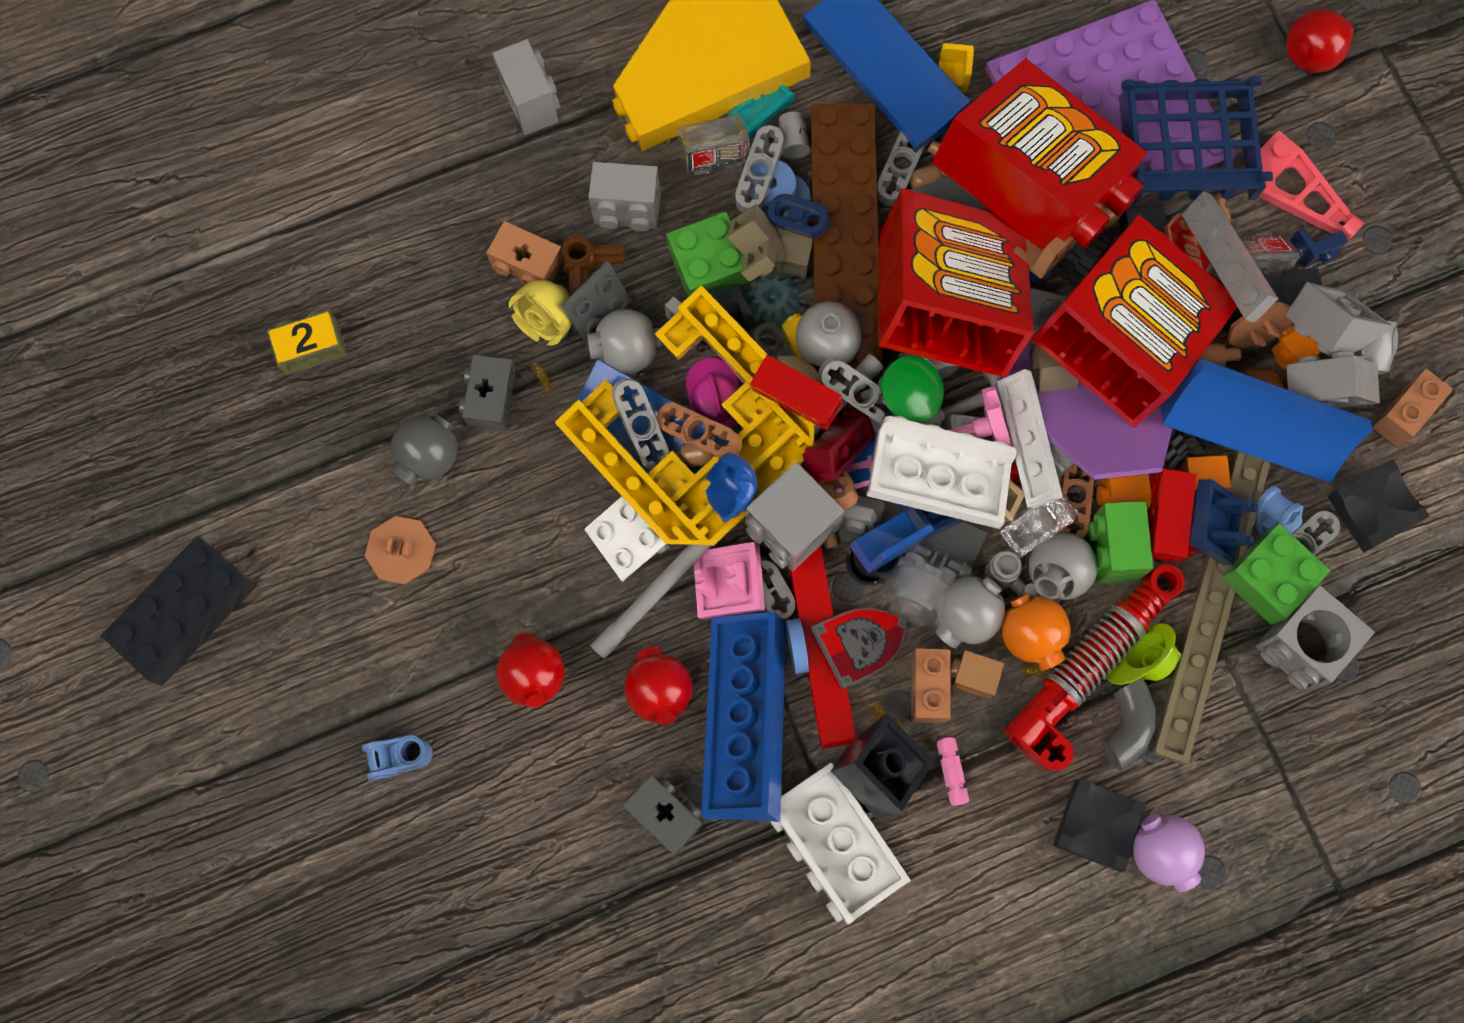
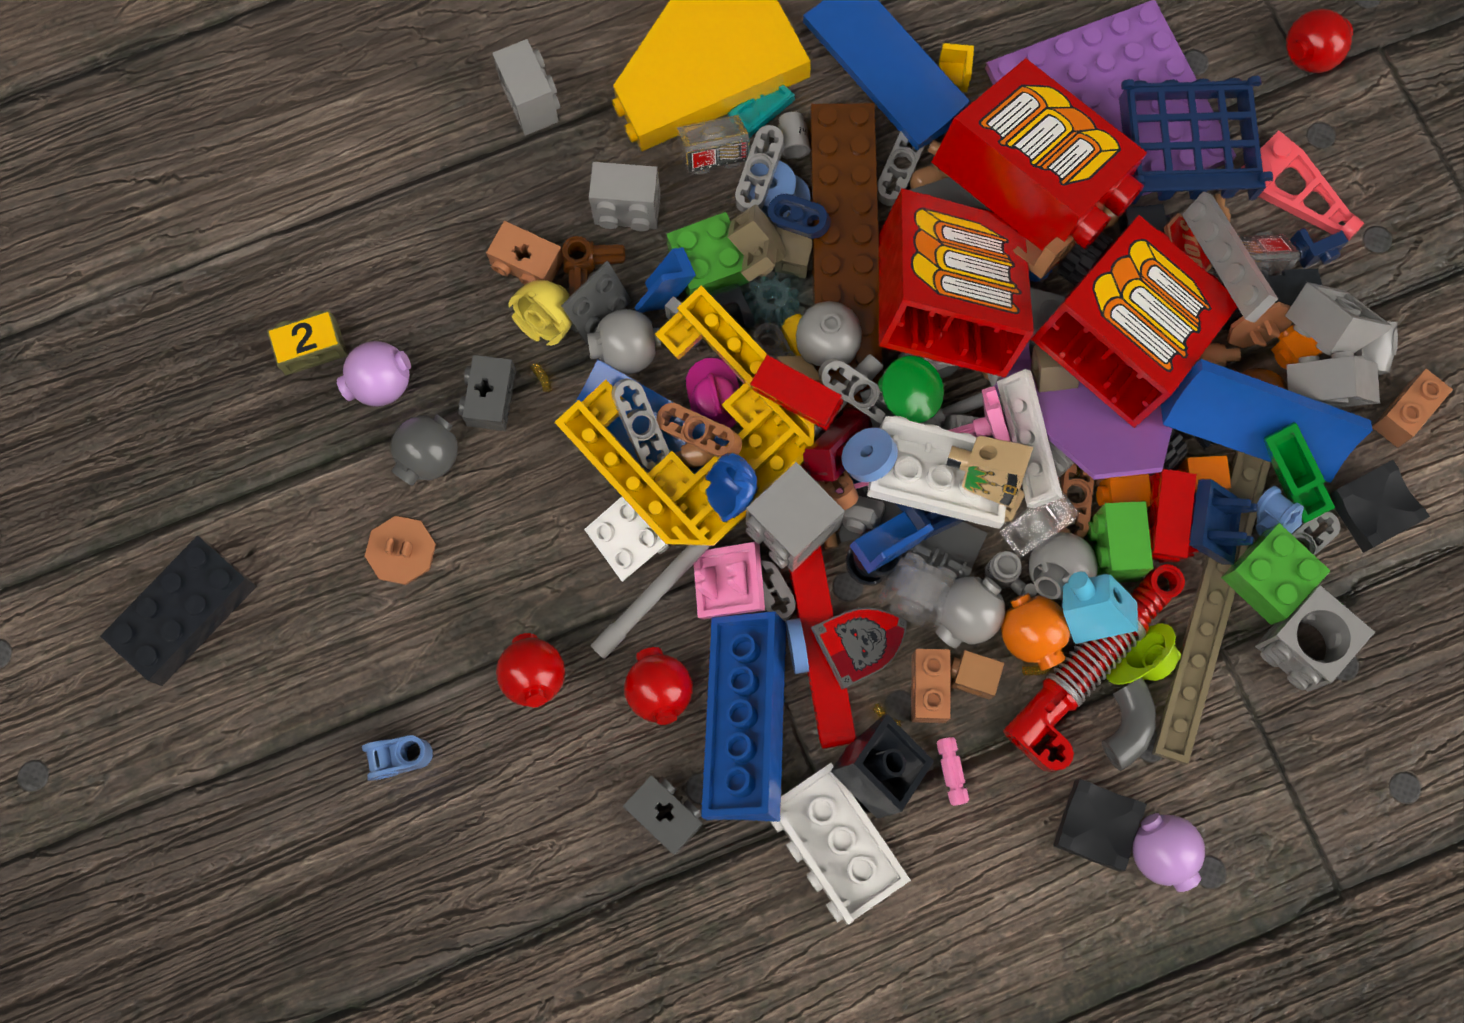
none -> lavender brick [337,341,411,406]
none -> blue panel [635,247,696,313]
none -> medium blue piece [842,428,898,482]
none -> tan torso [946,436,1033,509]
none -> medium azure torso [1063,572,1138,644]
none -> green slope [1263,422,1335,524]

